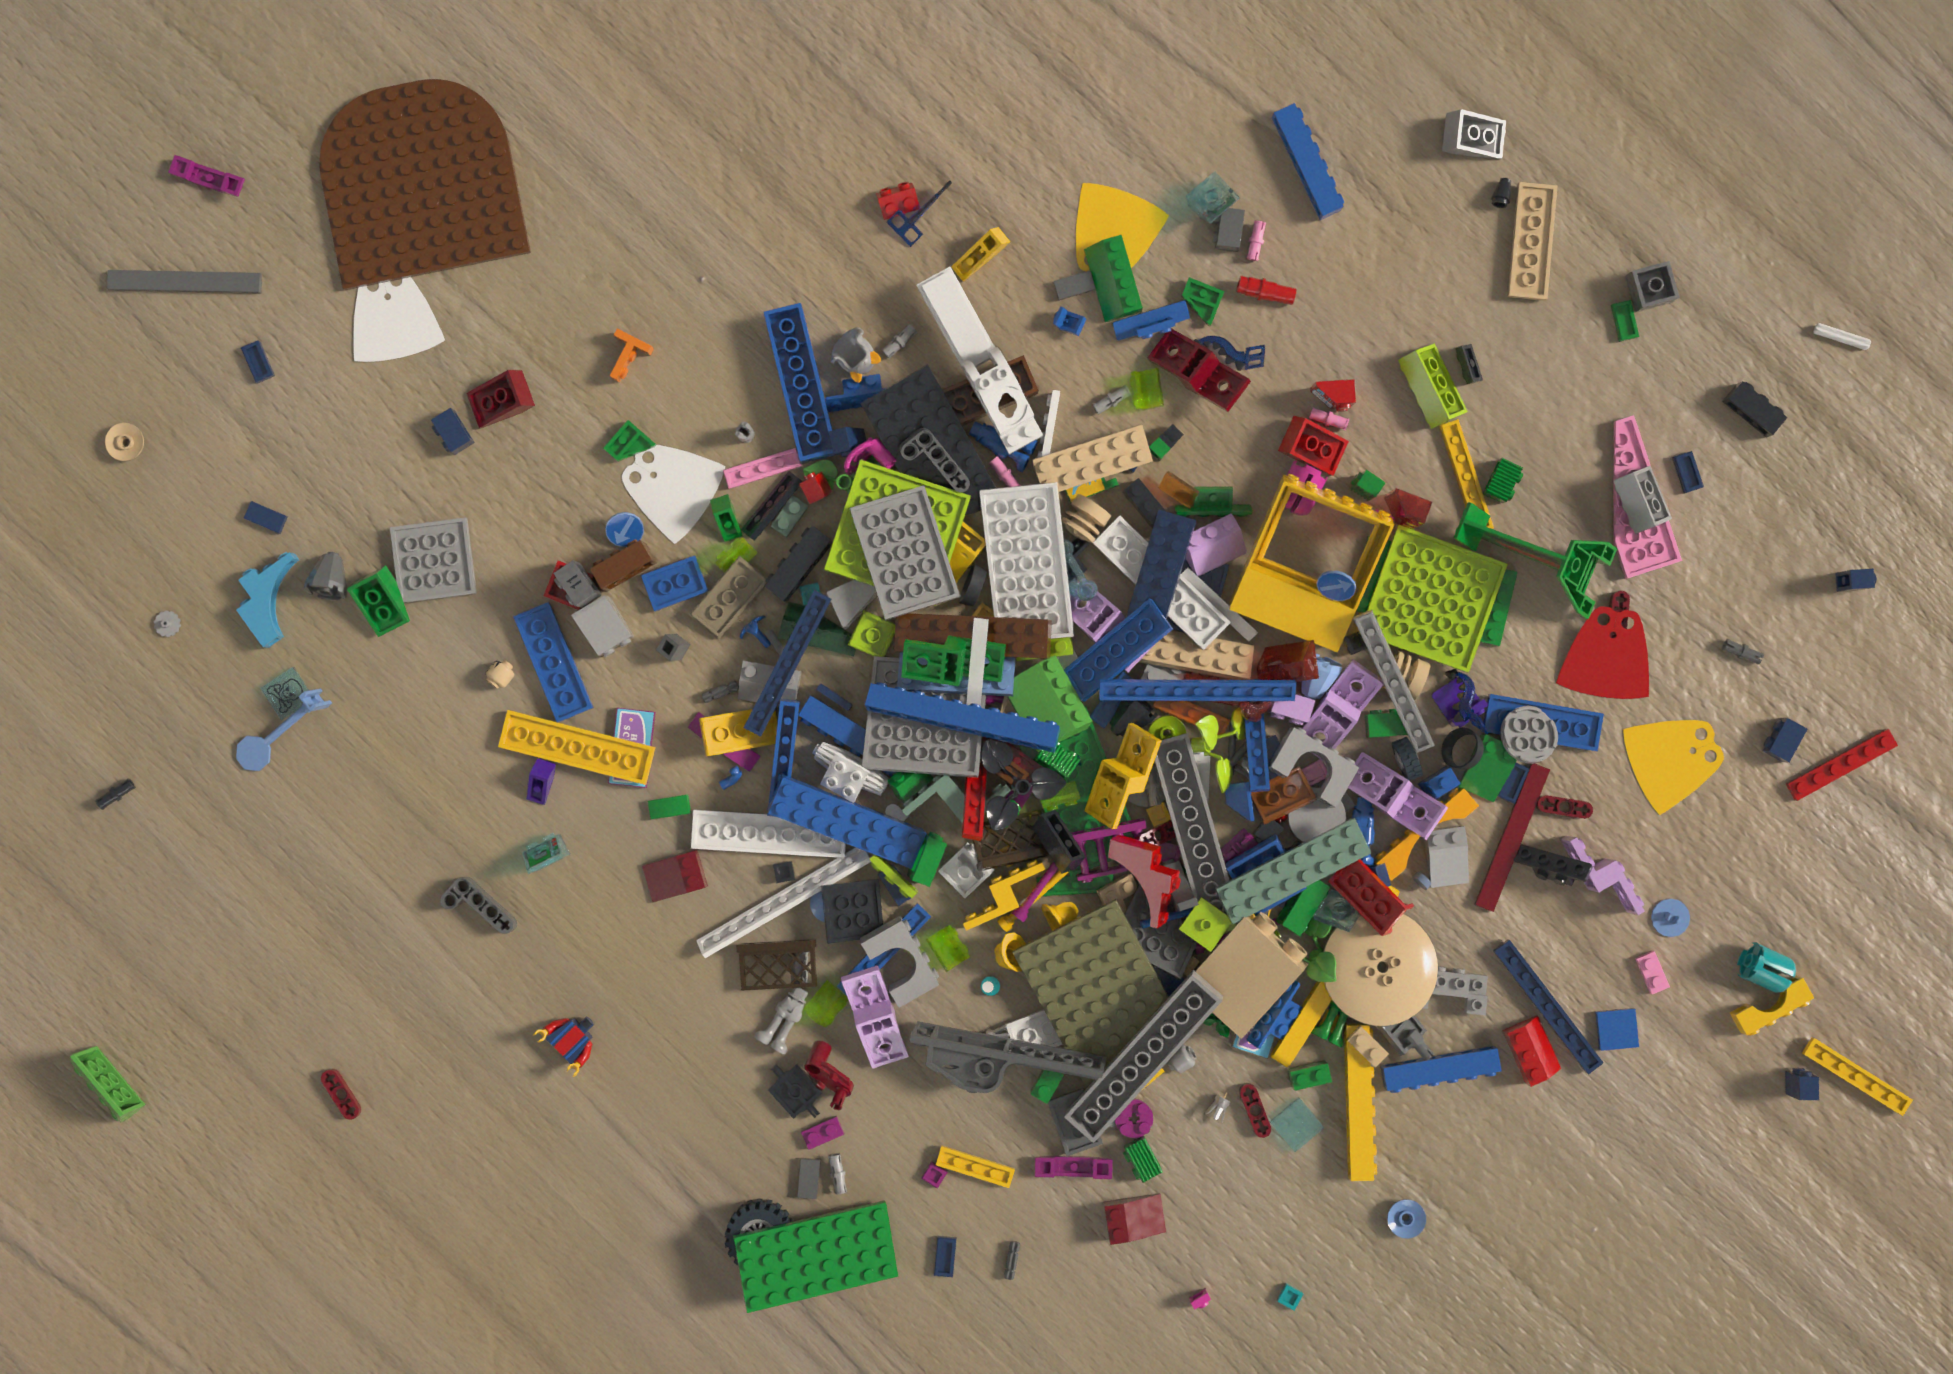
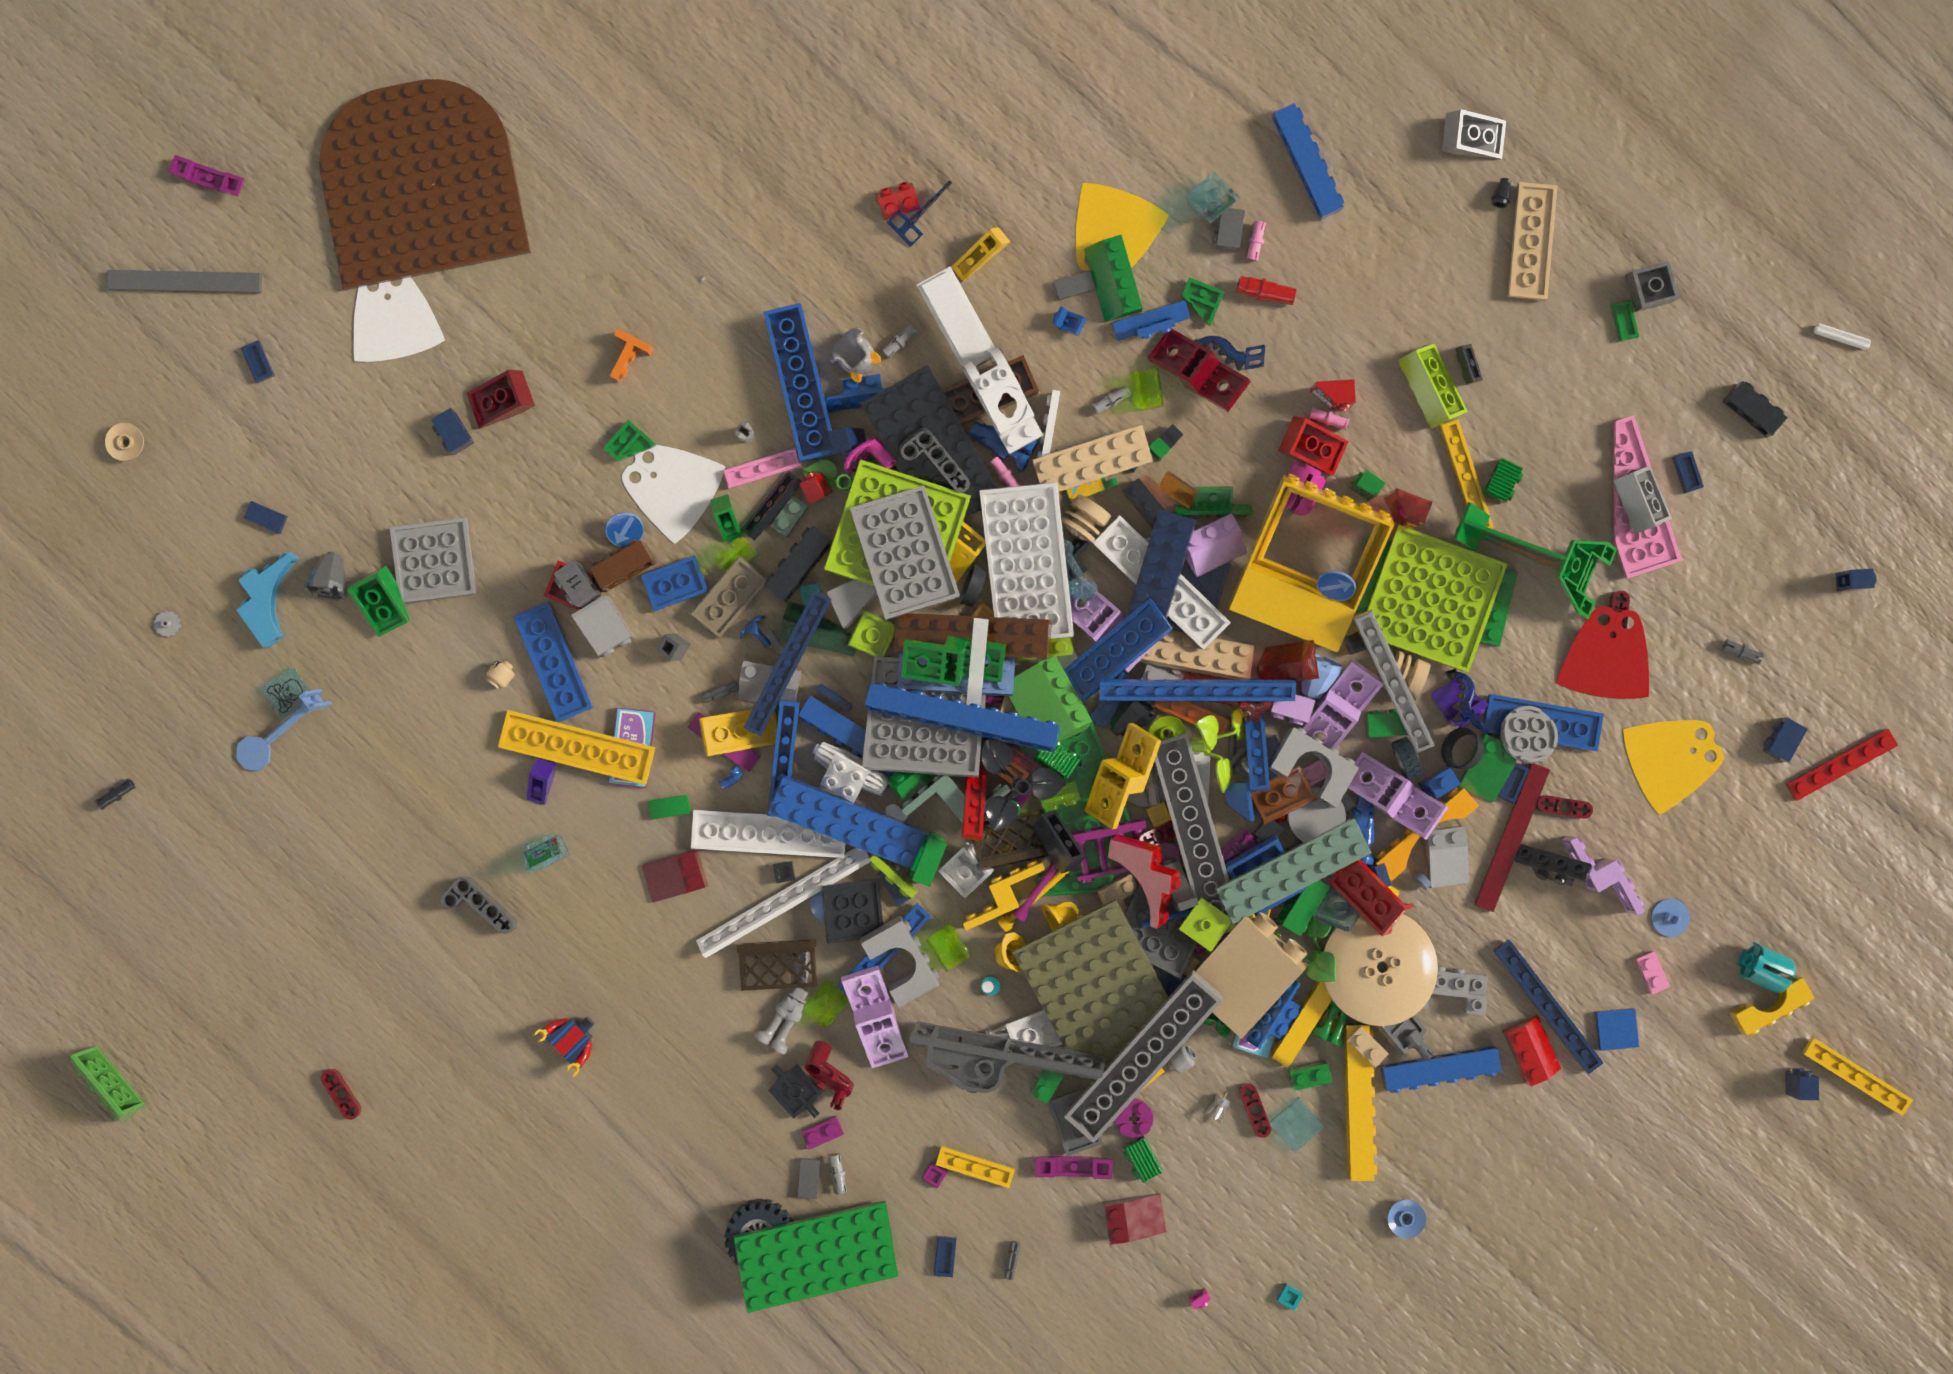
white sticker [1181,568,1258,641] -> none

